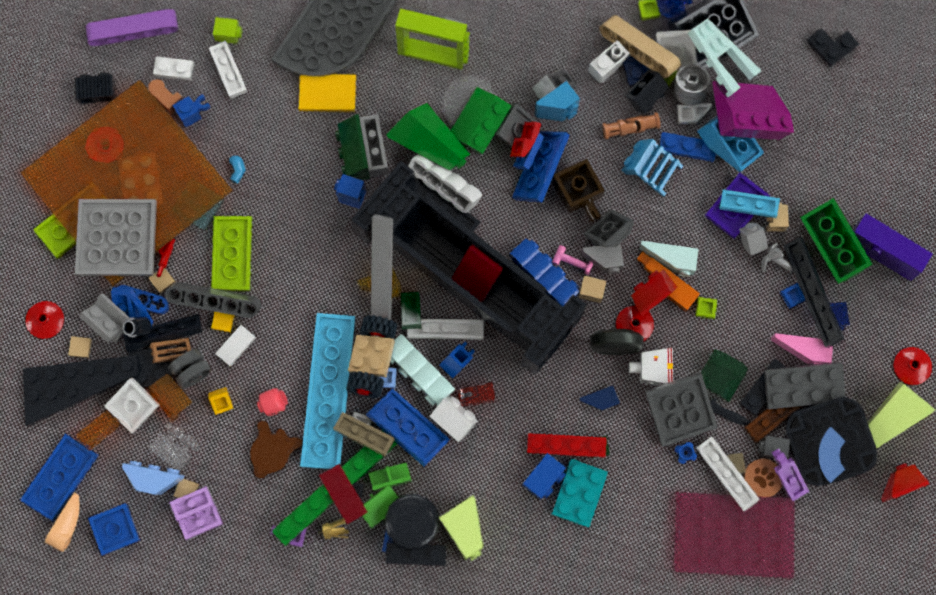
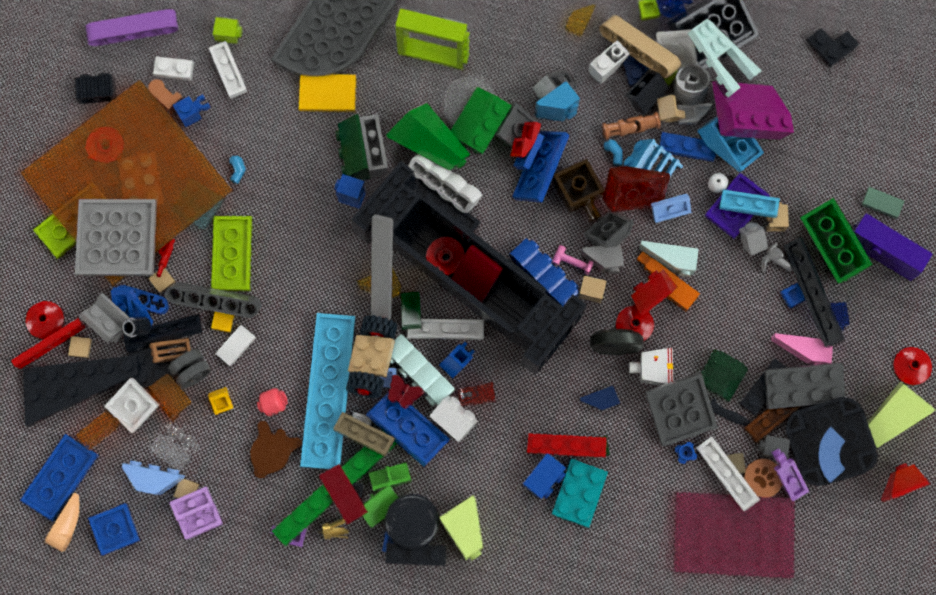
lime tile [695,297,717,319] -> none
none -> red tile [11,318,85,369]
none -> dark red animal [388,375,424,409]
none -> red dish [426,237,465,275]
none -> clear yellow tile [565,4,596,37]
none -> clear red slope [603,166,670,212]
none -> dark azure arm [604,140,623,166]
none -> light blue plate [651,194,691,223]
none -> tan panel [657,95,686,123]
none -> white piece [708,173,728,193]
none -> sand green tile [861,187,904,219]

